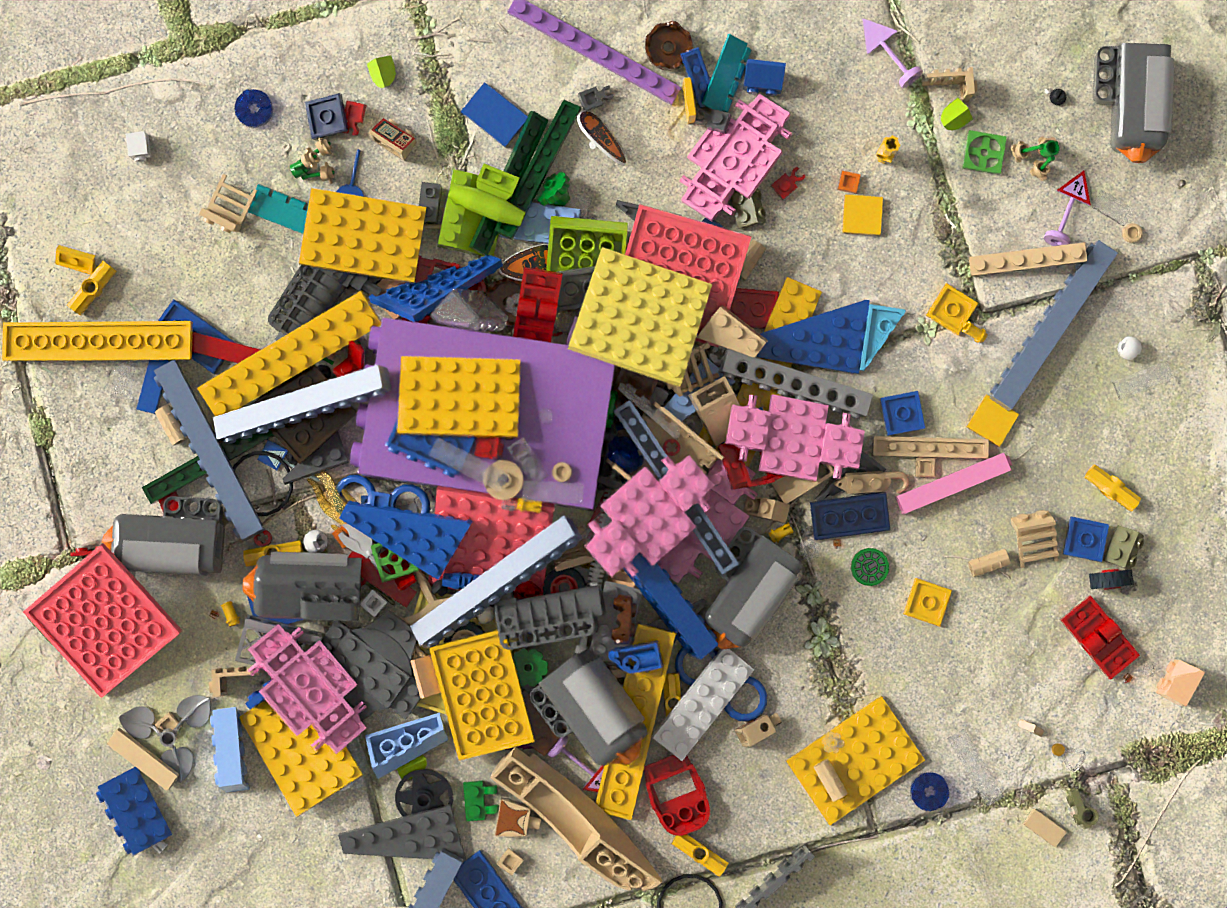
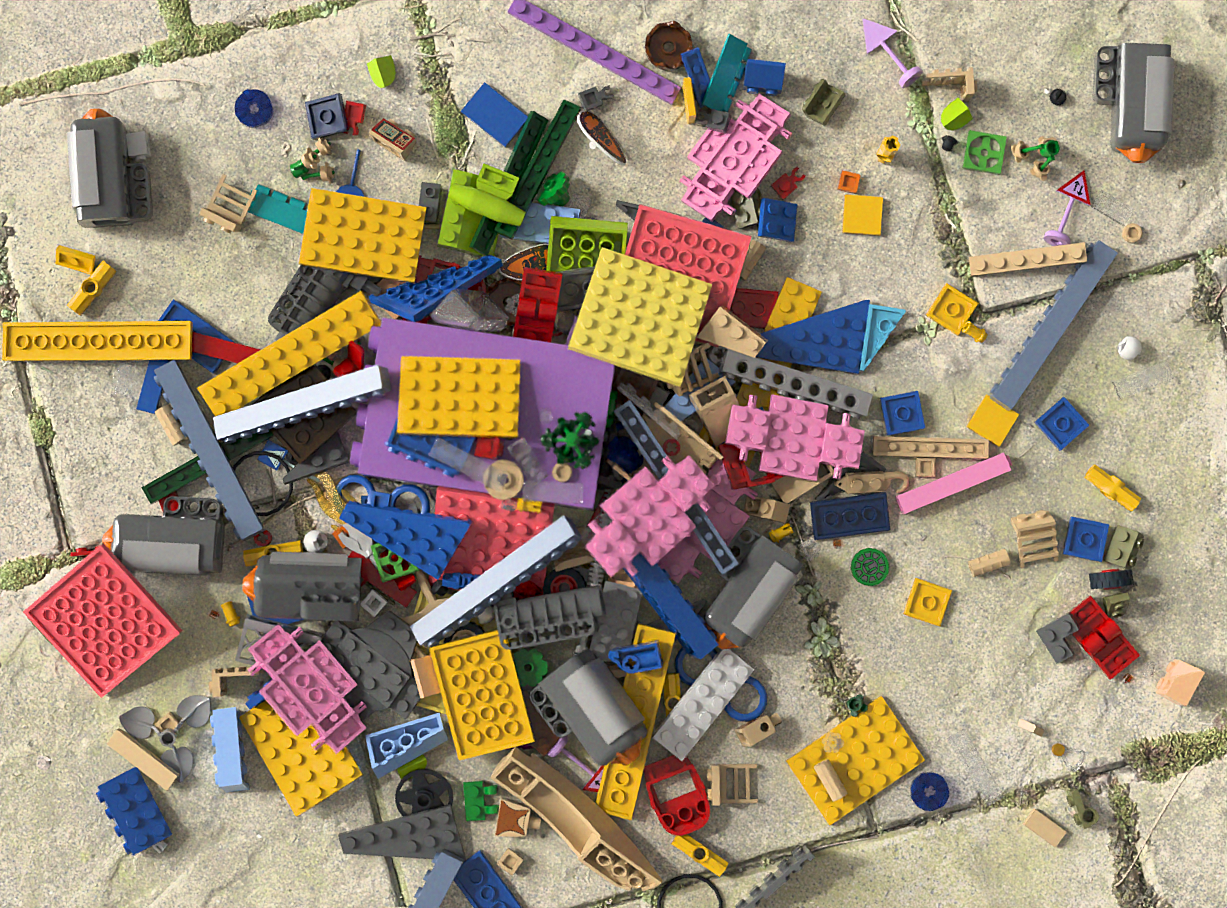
reddish brown plate [611,595,636,644] -> none
none -> dark grey piece [67,109,153,228]
none -> dark green plant [541,412,599,469]
none -> tan plate [707,764,758,806]
none -> blue plate [758,198,797,242]
none -> olive bracket [802,78,846,126]
none -> dark green plate [846,695,868,717]
none -> black piece [941,135,958,152]
none -> blue plate [1034,397,1089,451]
none -> dark grey plate [1036,612,1080,664]
none -> olive plate [1102,592,1130,618]

